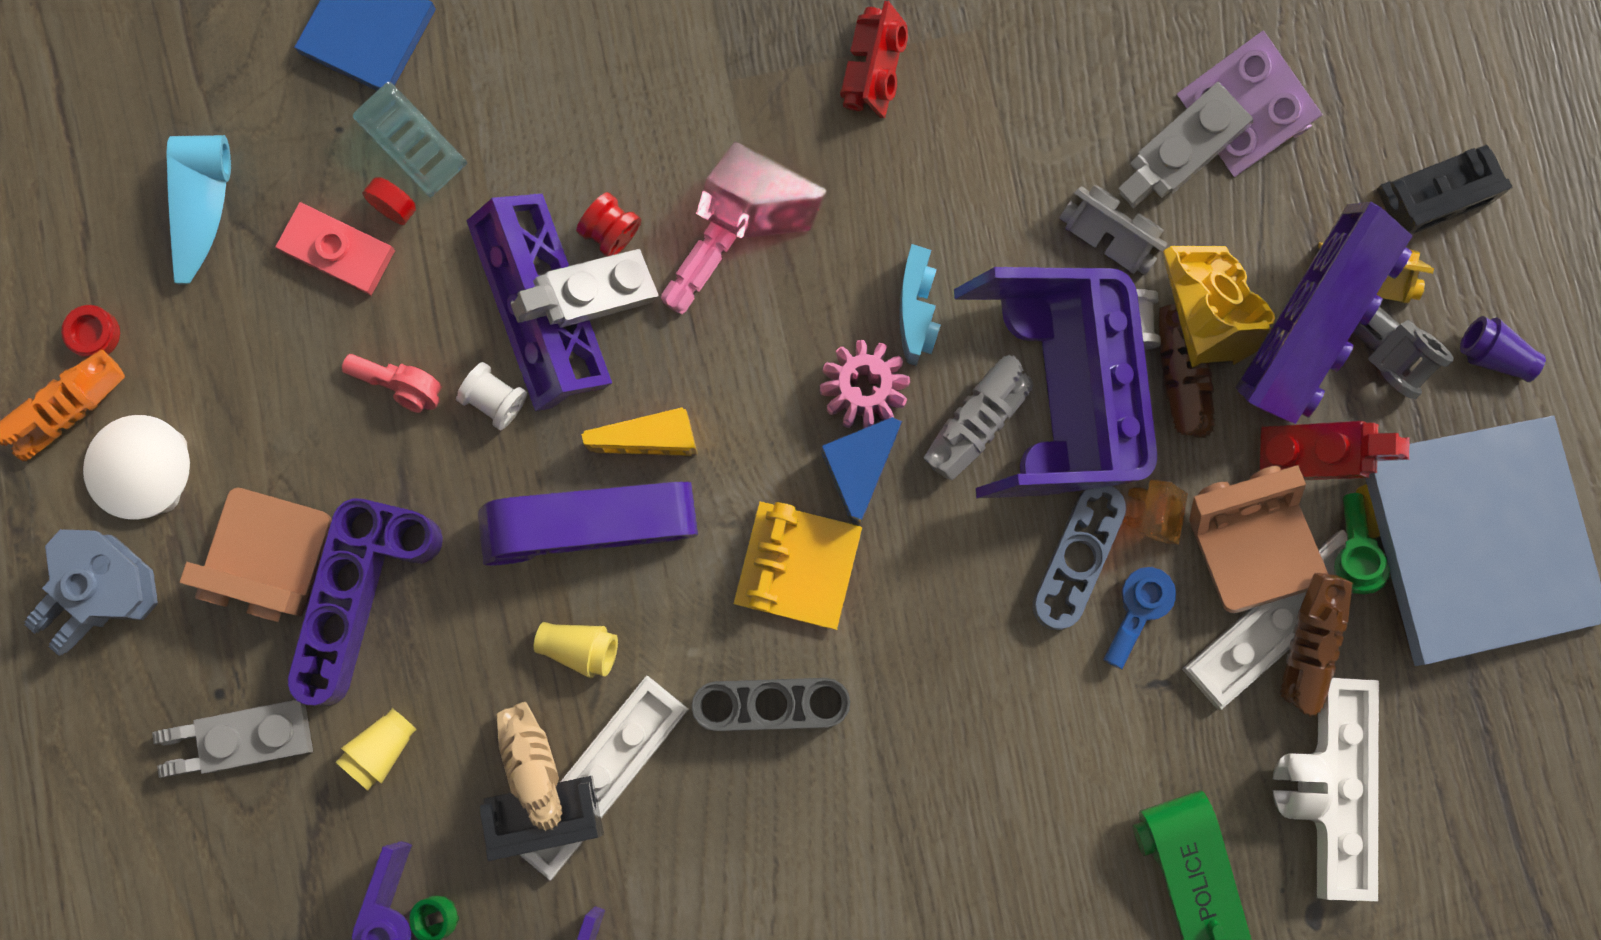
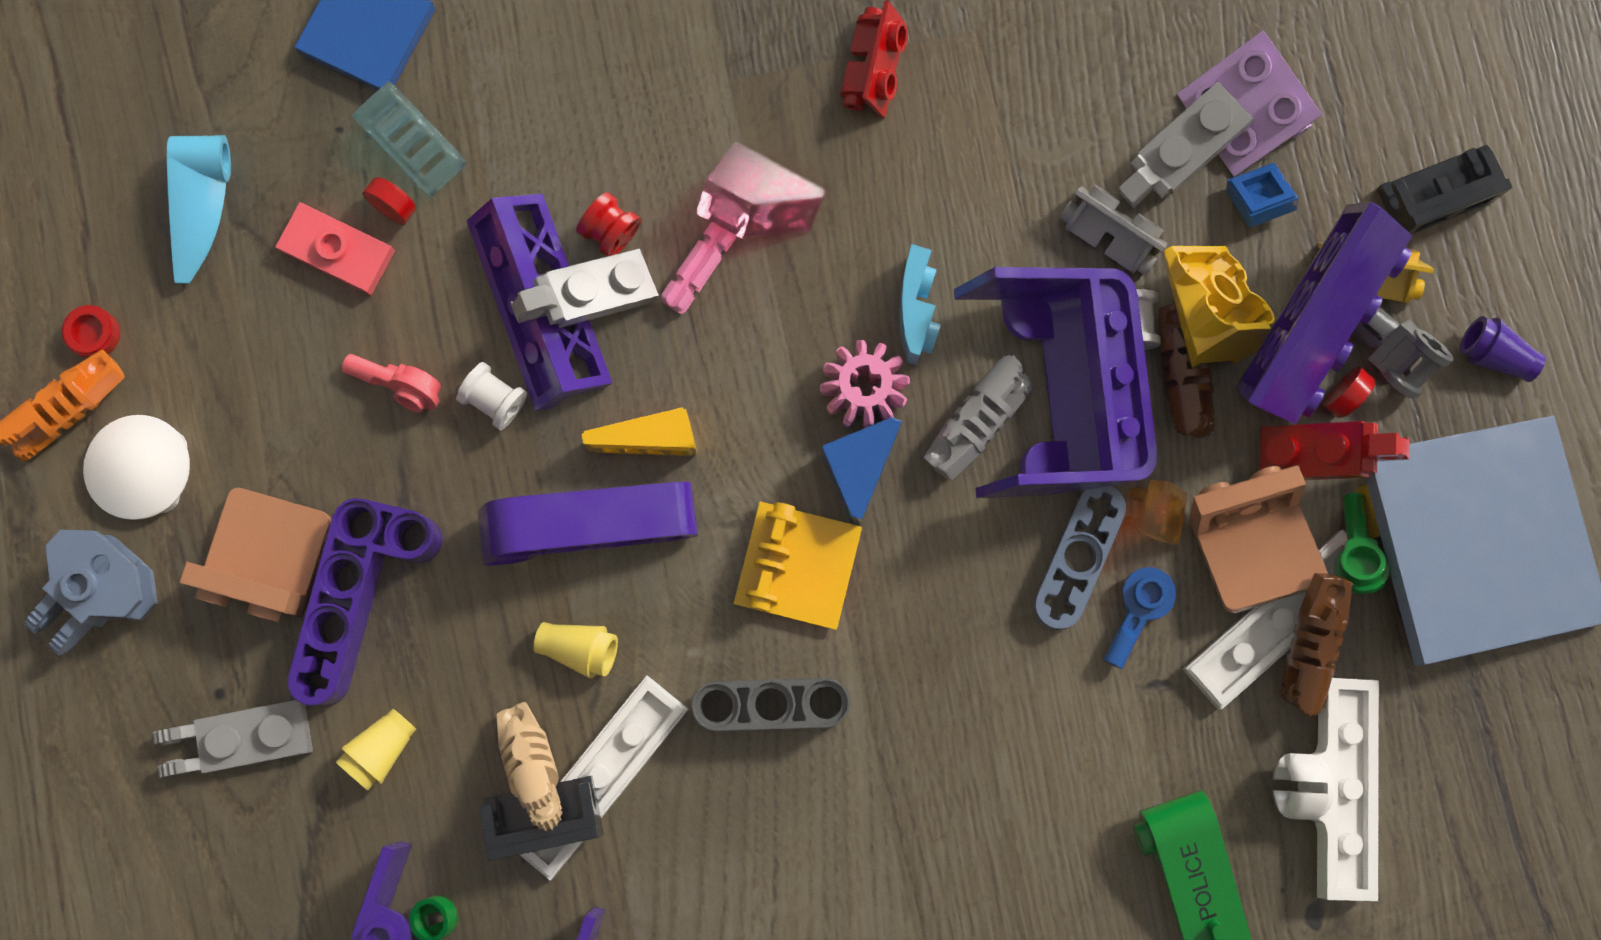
none -> blue tile [1226,163,1299,228]
none -> red tile [1323,366,1375,418]

